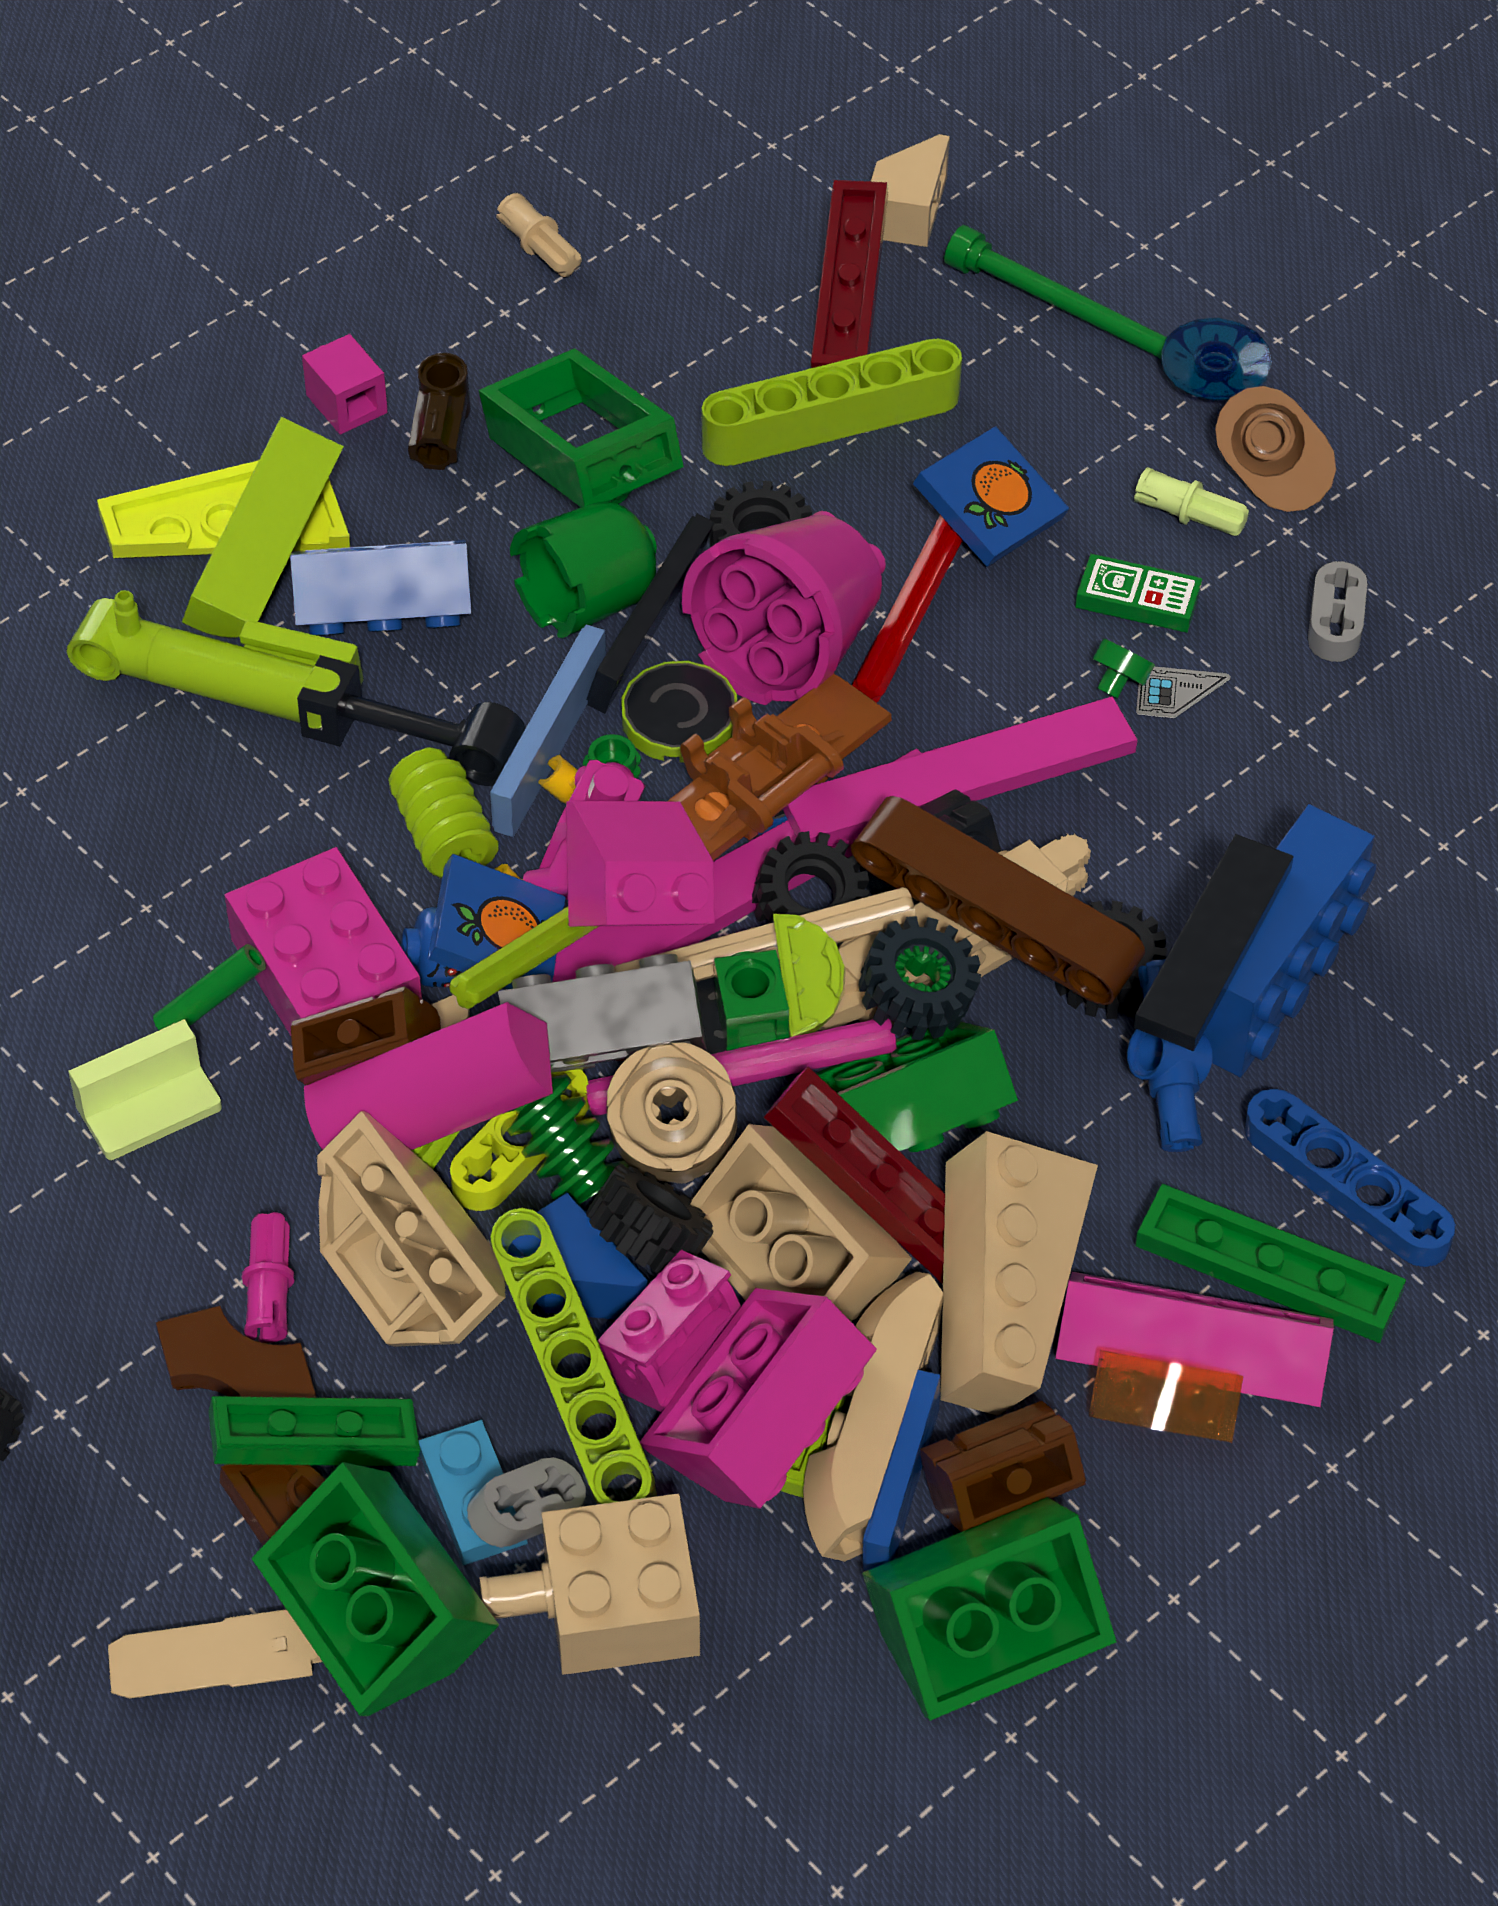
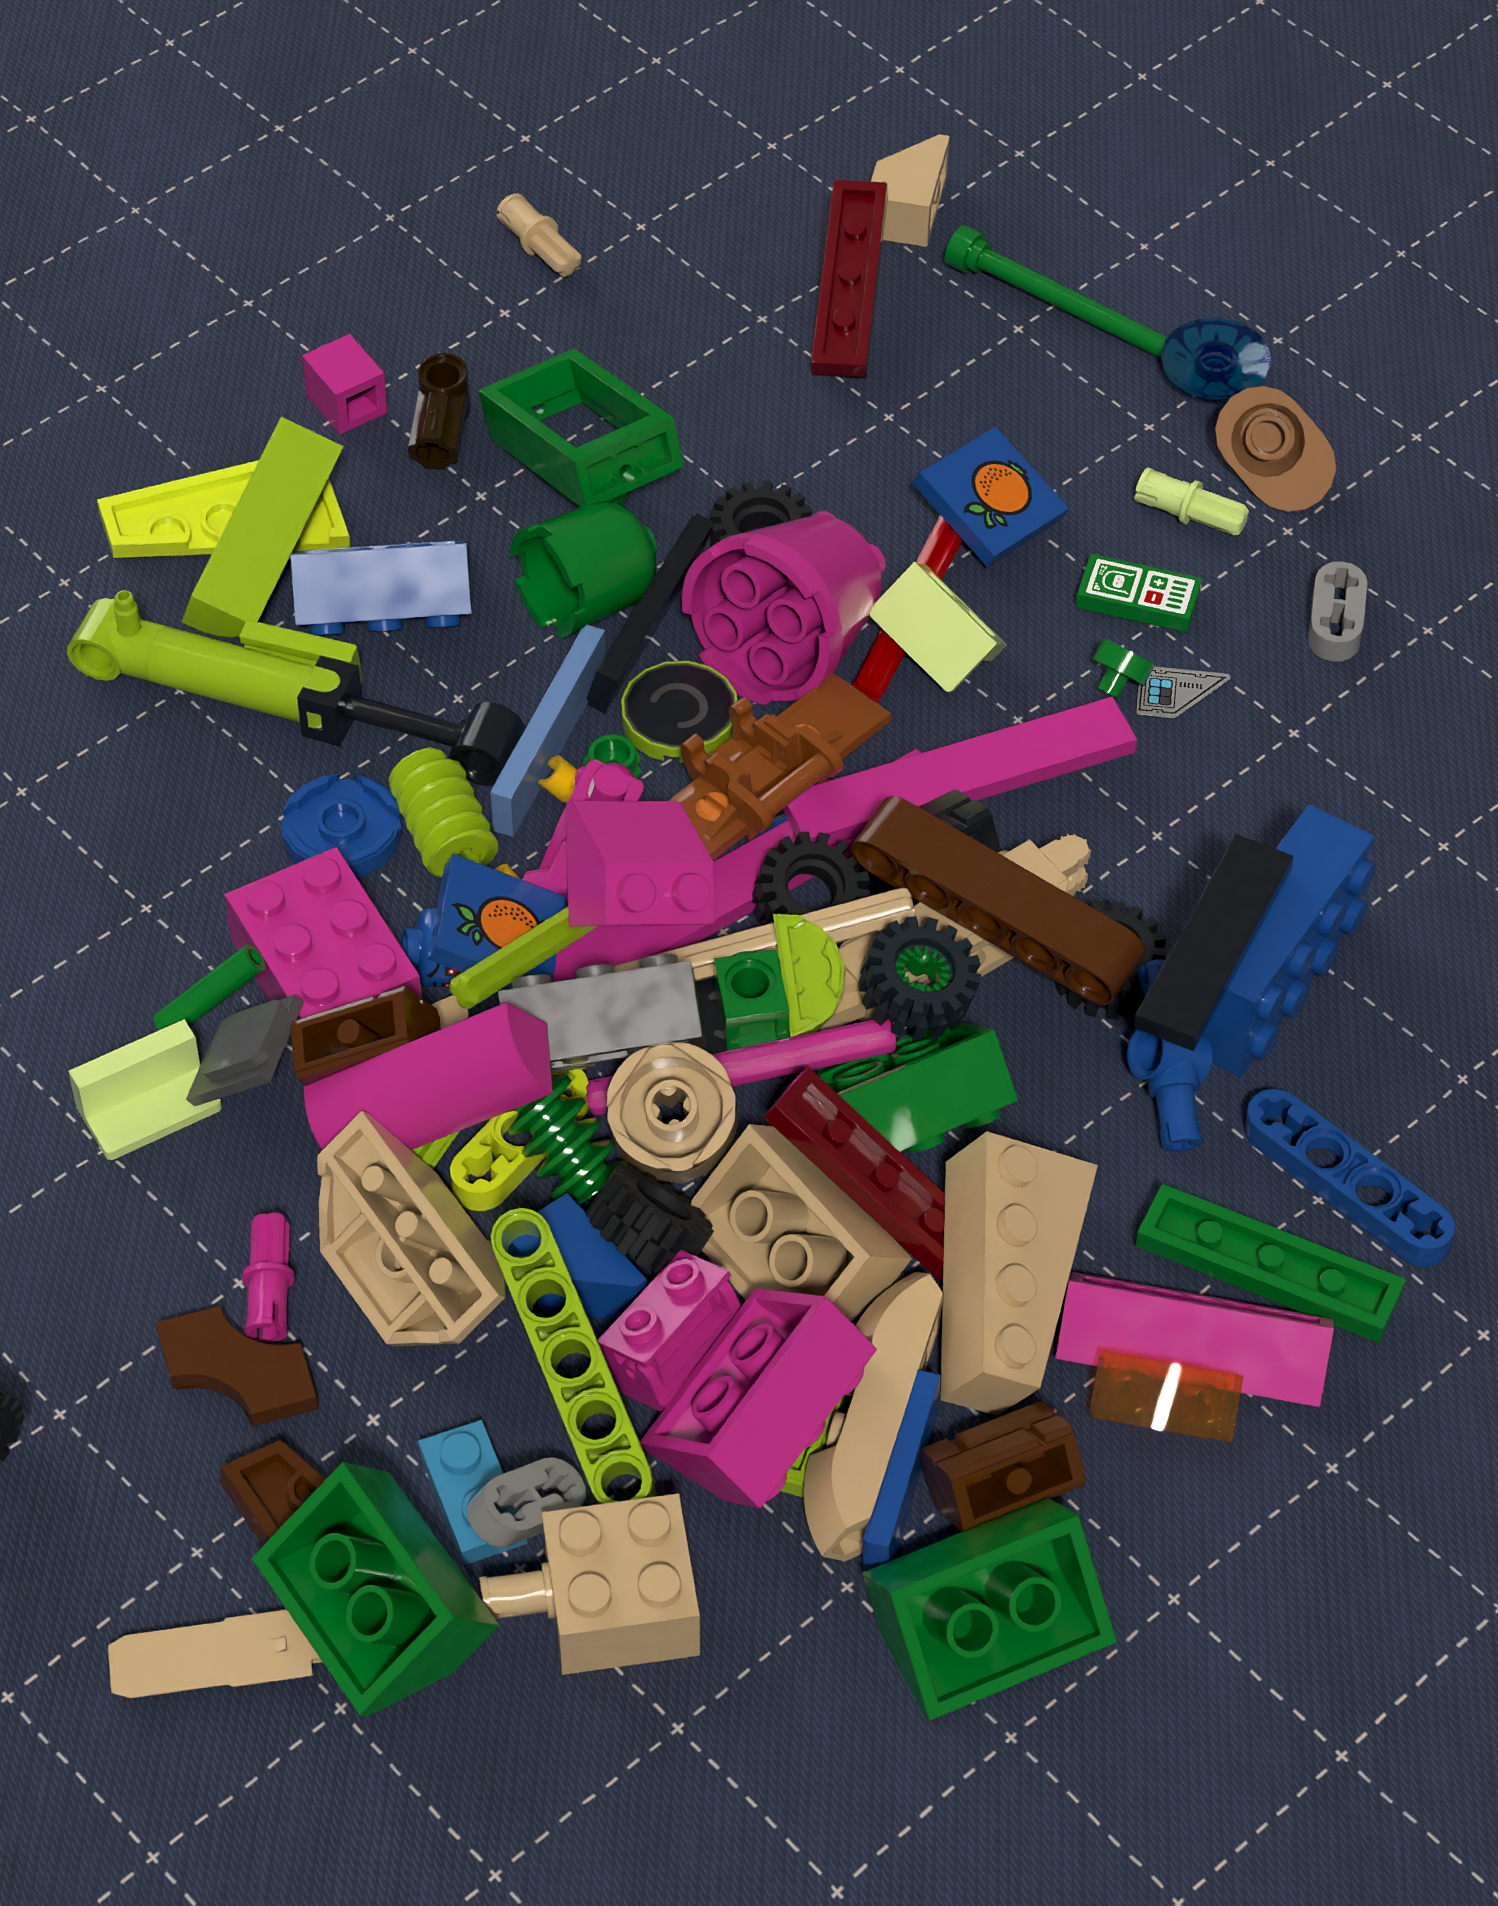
green tile [209,1396,420,1466] -> none
lime beam [702,339,962,466] -> none
none -> dark grey piece [186,995,304,1107]
none -> blue tile [281,774,402,878]
none -> yellowish green panel [869,561,1007,692]

